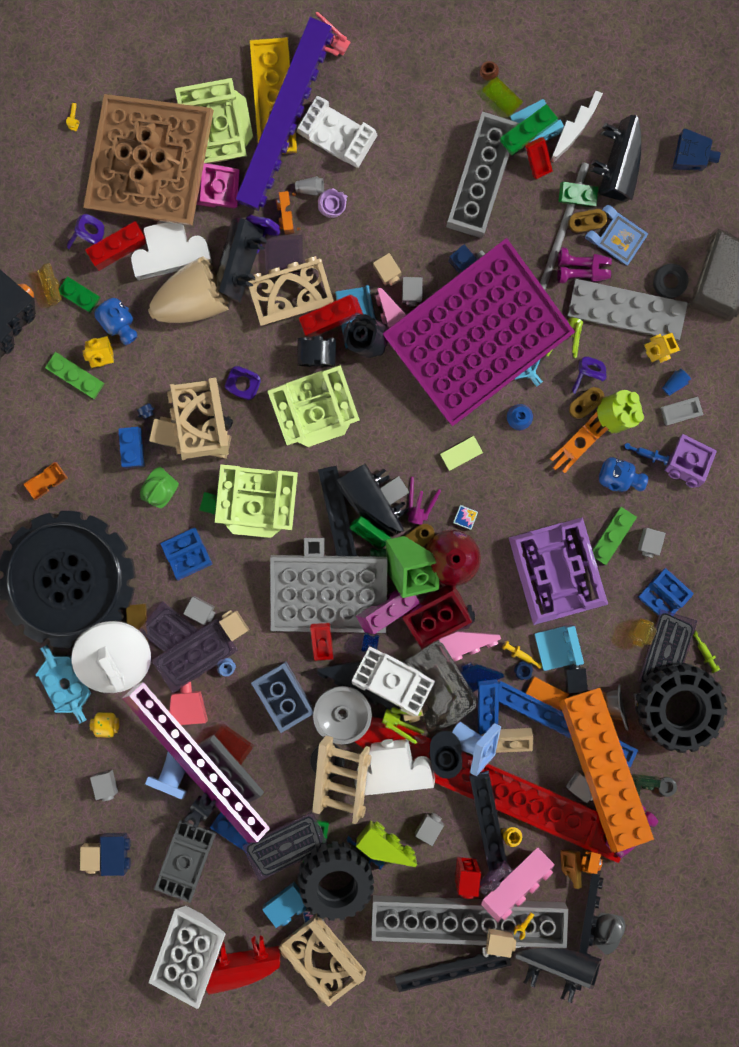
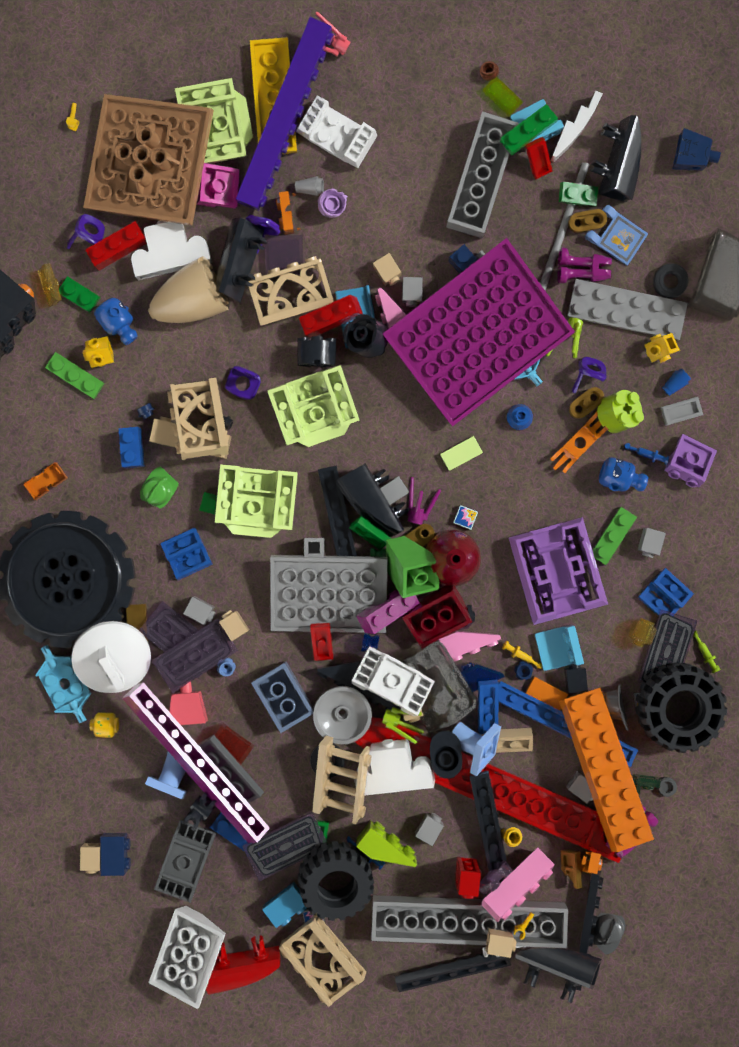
light grey brick [90,770,118,801] -> none

